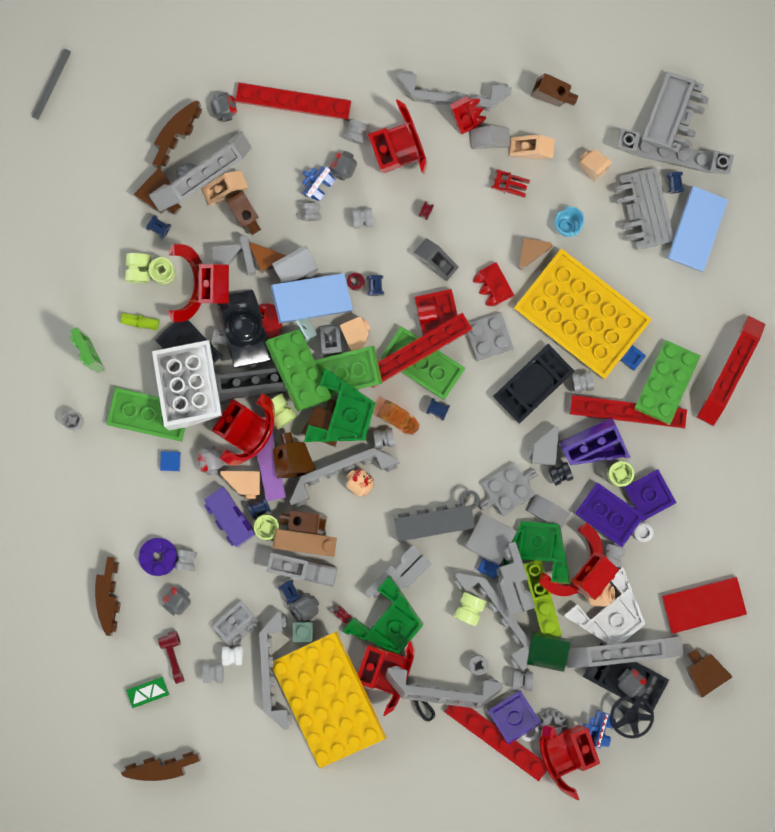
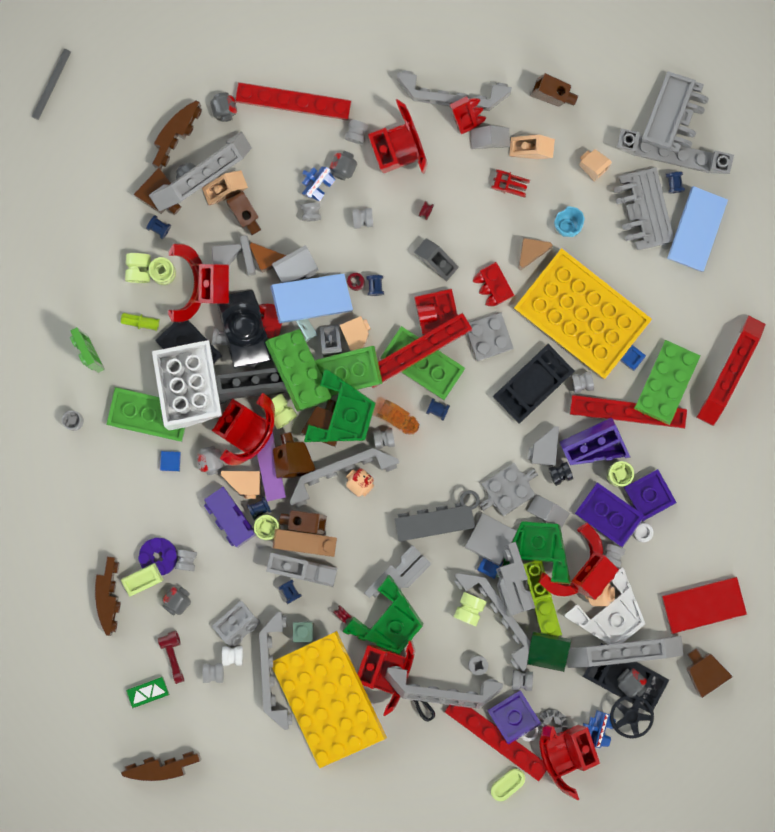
dark grey head [290,594,319,622] -> none
none -> yellowish green tile [121,563,164,597]
none -> yellowish green tile [491,768,525,801]

